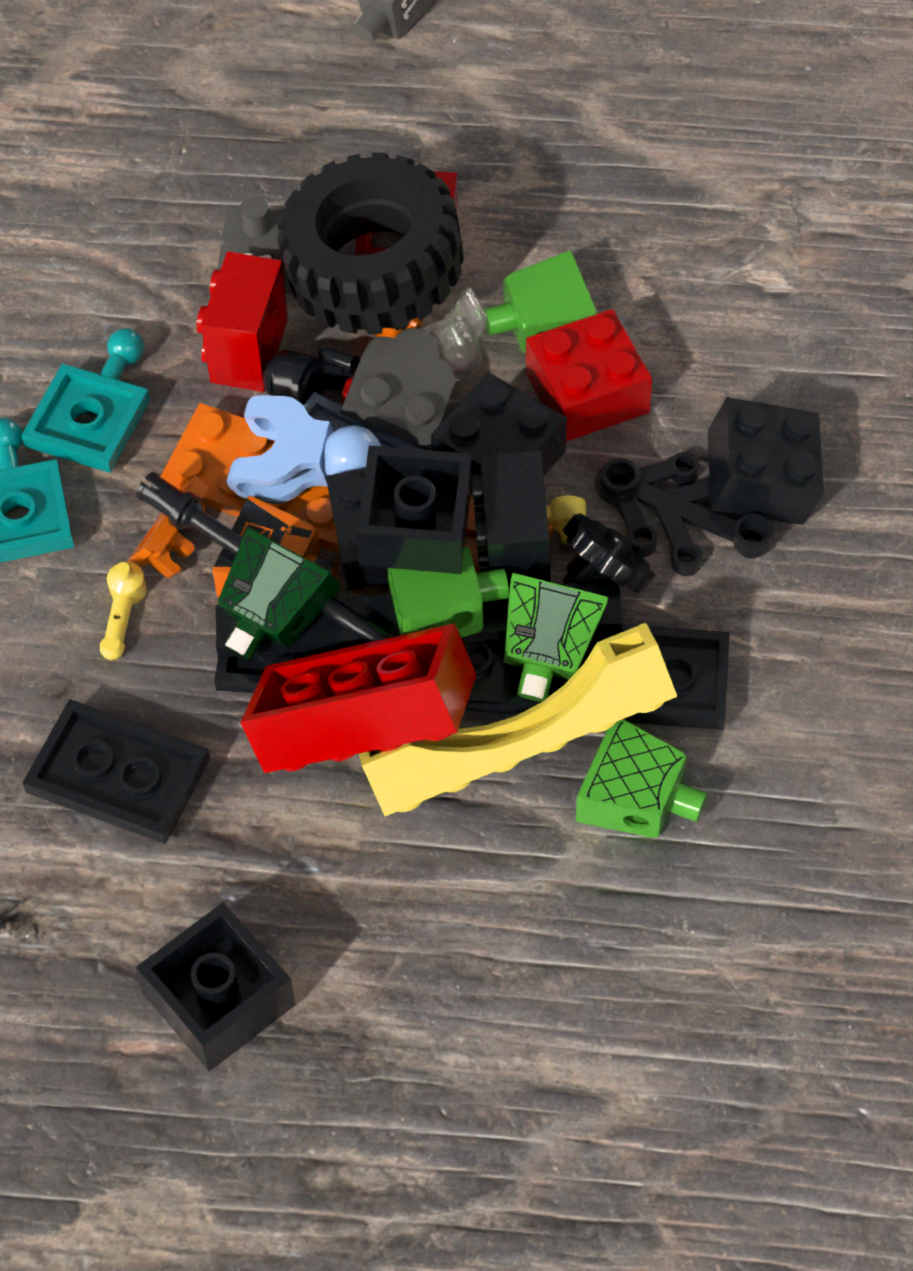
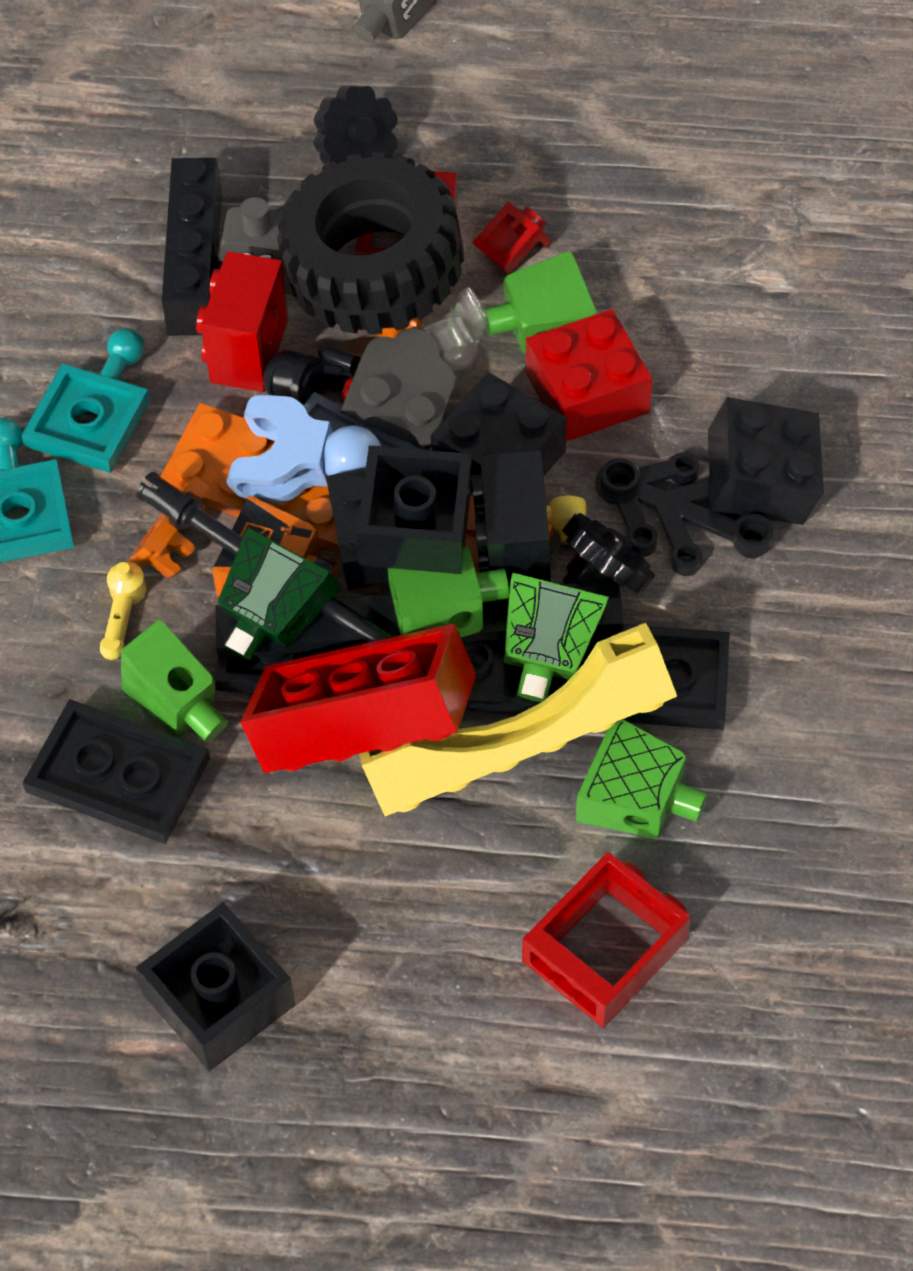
none -> bright green torso [121,619,228,743]
none -> black brick [162,158,222,336]
none -> black plant [313,86,398,165]
none -> red bracket [472,201,552,275]
none -> red window [522,852,691,1029]

